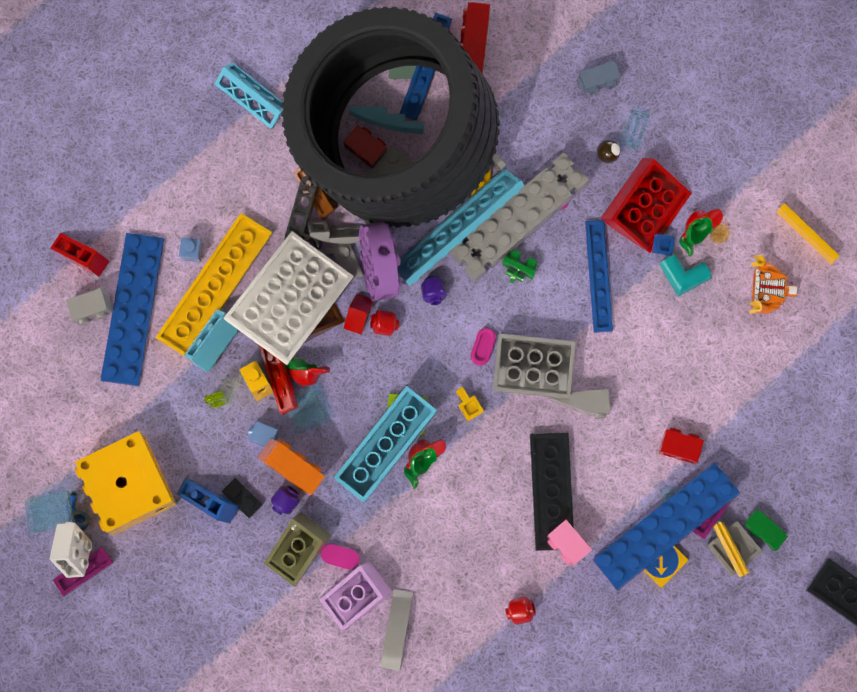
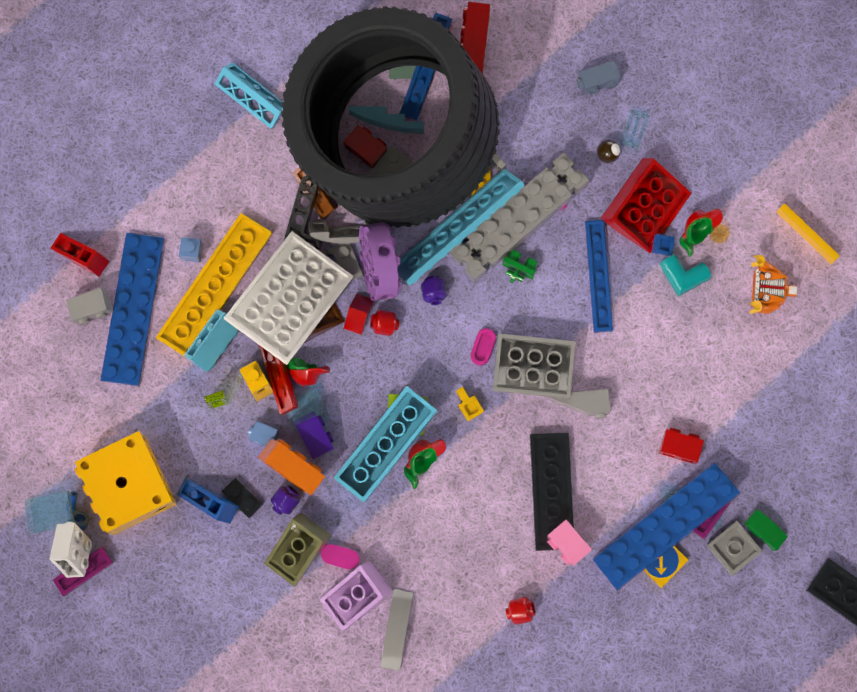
yellow axle [714,521,749,577] -> none
none -> dark purple brick [294,411,334,459]

